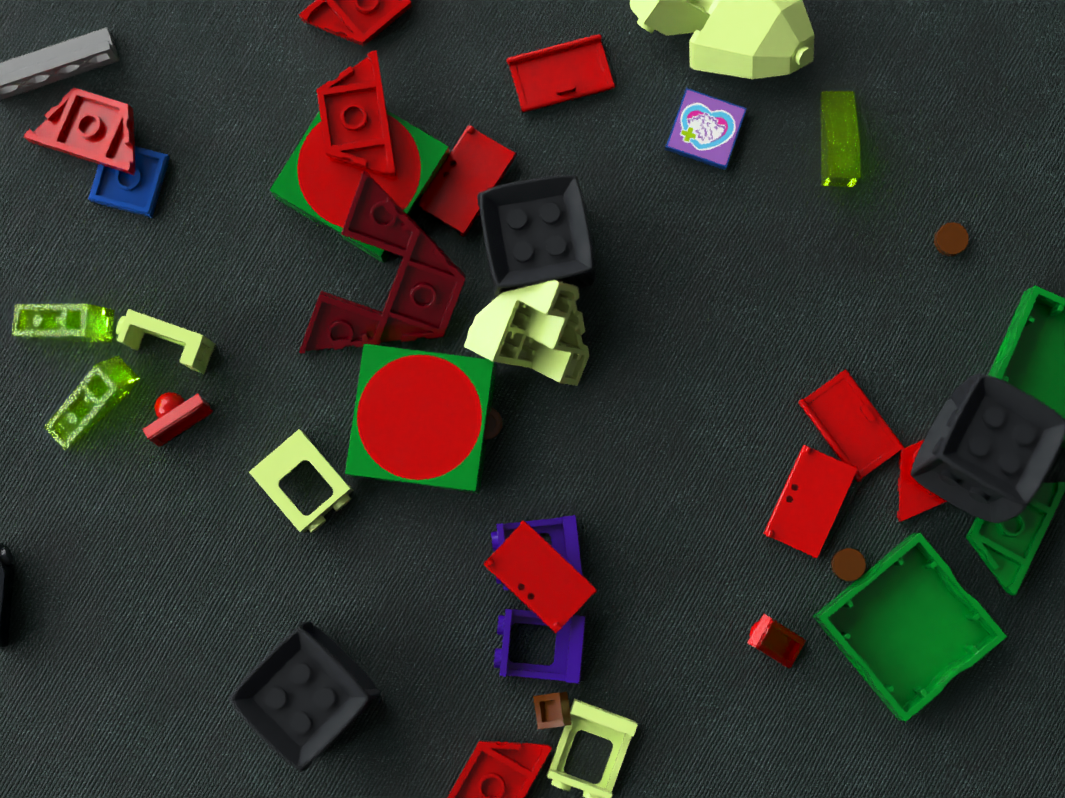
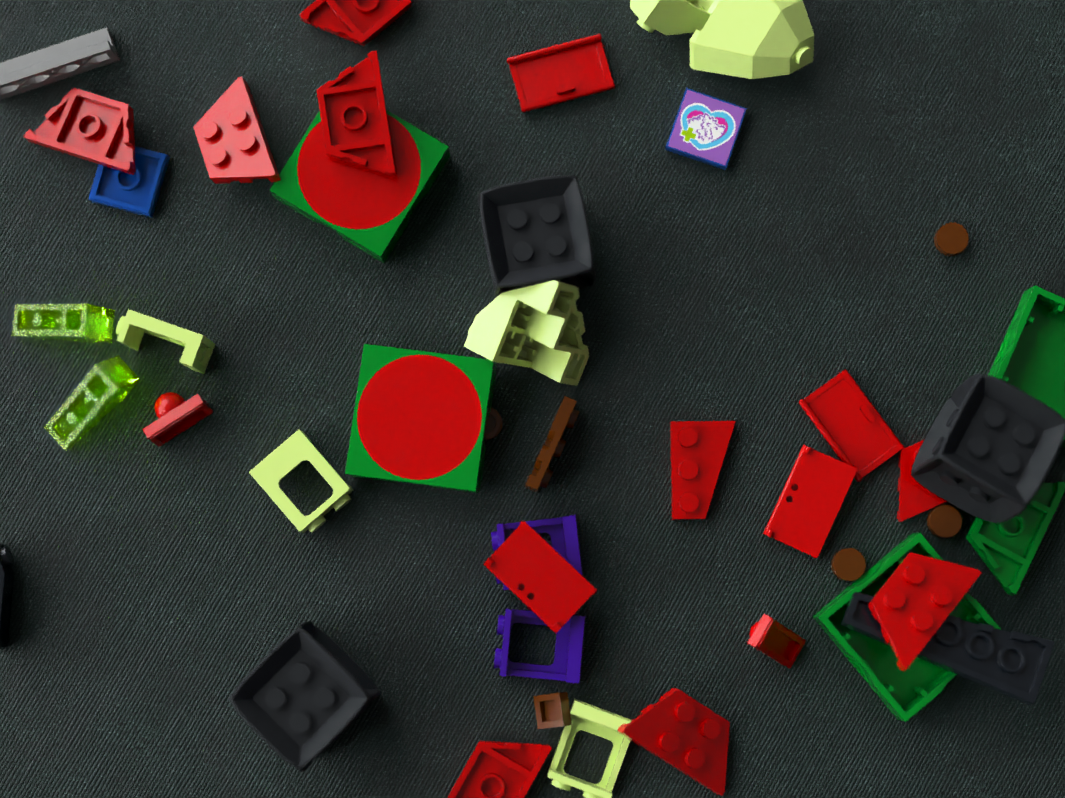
dark red wing [299,170,466,354] -> none
red door [416,125,517,236] -> none
clear neon green slope [821,91,861,186] -> none
none -> wing [193,76,281,184]
none -> reddish brown wing [525,396,580,493]
none -> red wing [617,688,730,796]
none -> red wing [670,421,736,520]
none -> black wing [841,592,1054,705]
none -> red wing [868,552,982,672]
none -> reddish brown tile [927,505,962,538]

